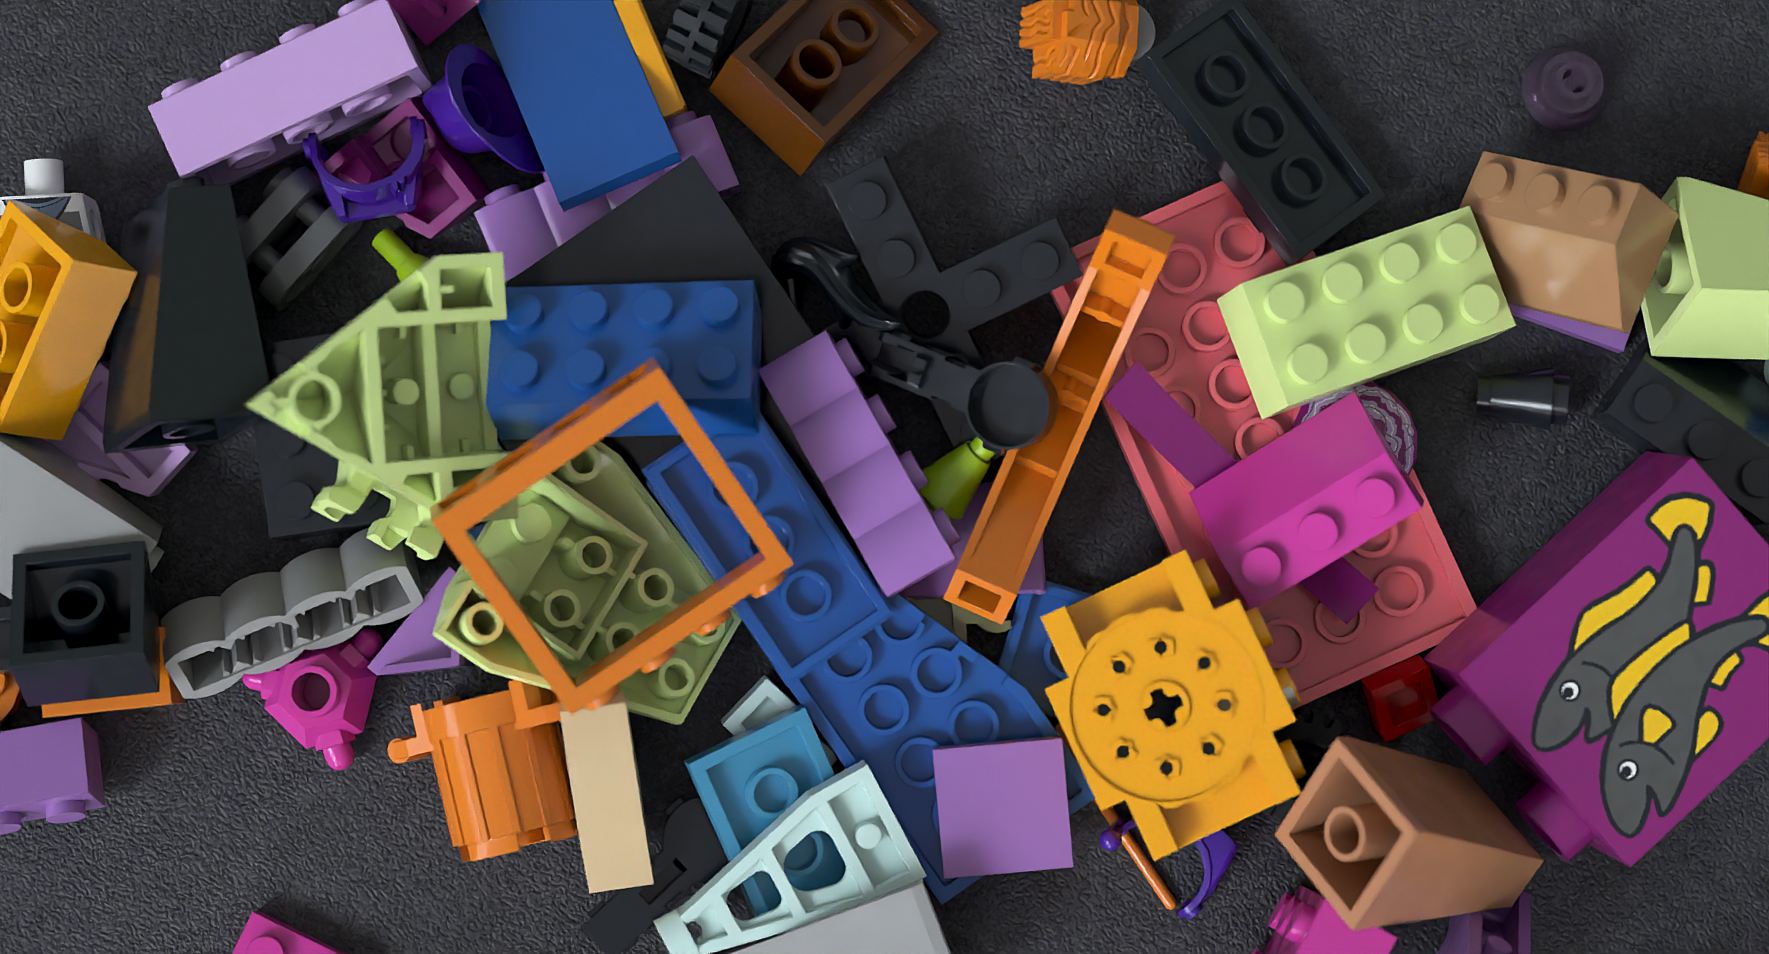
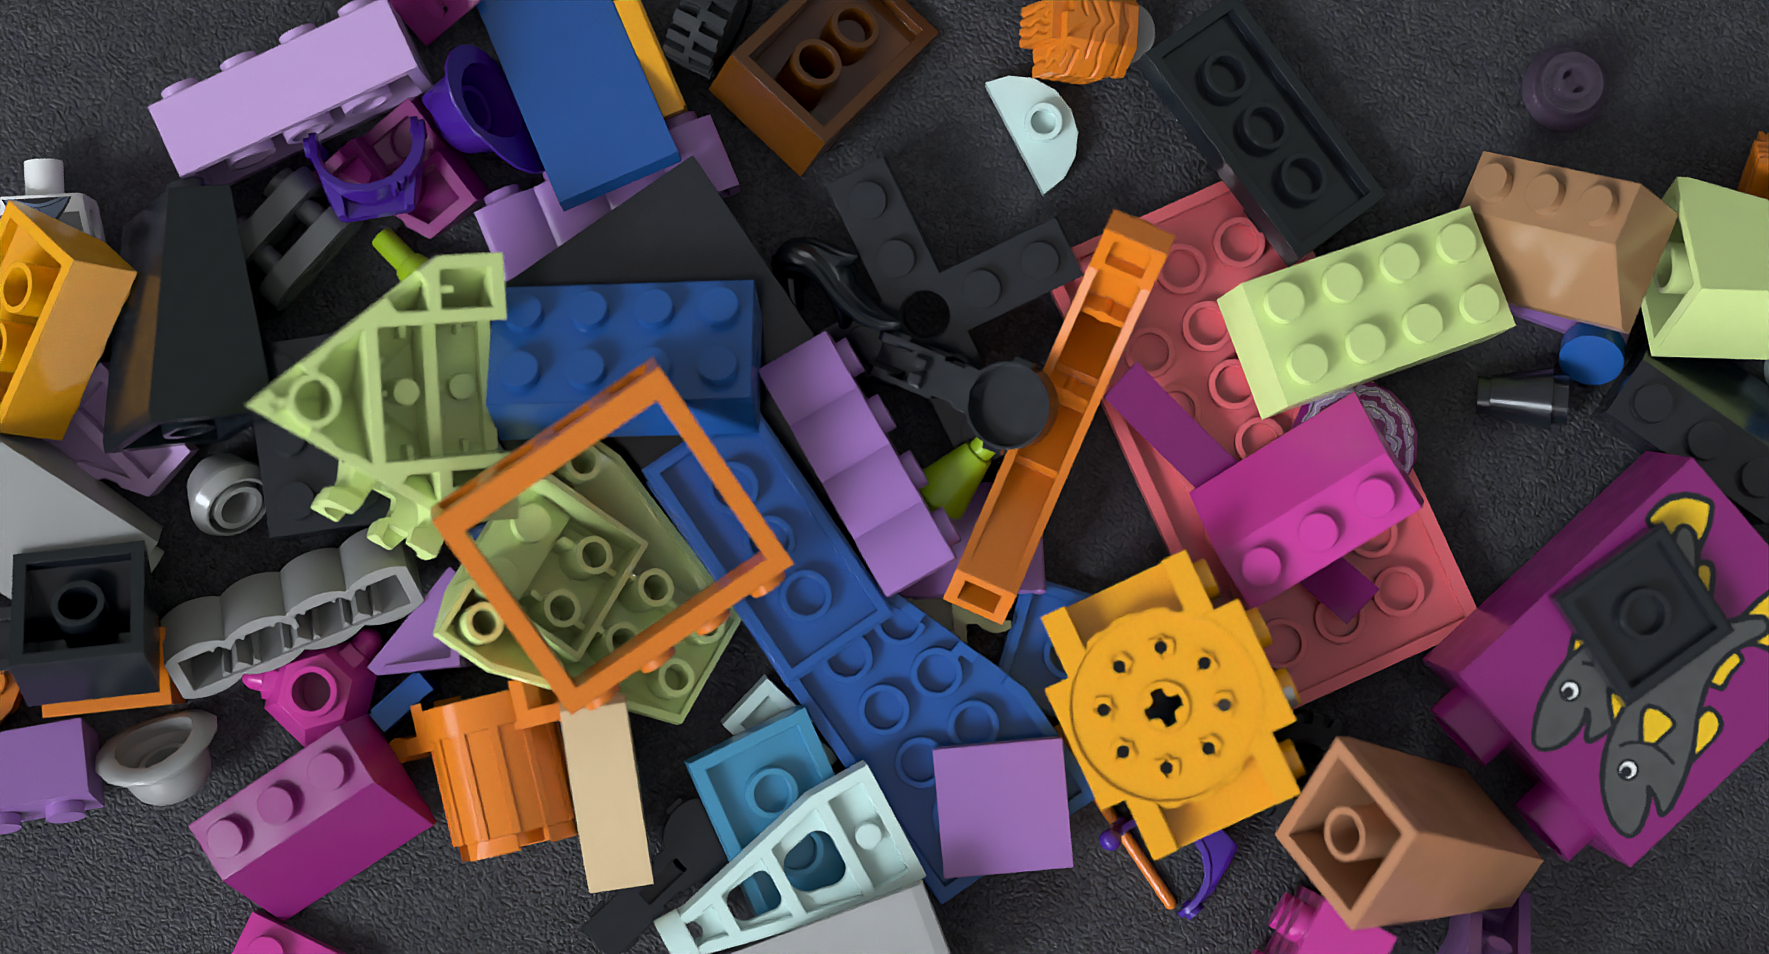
red plate [1361,654,1438,742] -> none
none -> light grey hat [95,709,217,806]
none -> light grey cone [187,453,266,536]
none -> magenta slope [188,713,437,922]
none -> blue tile [370,672,443,732]
none -> light aqua plate [985,76,1078,197]
none -> black tile [1548,520,1735,707]
none -> blue tile [1559,323,1626,385]

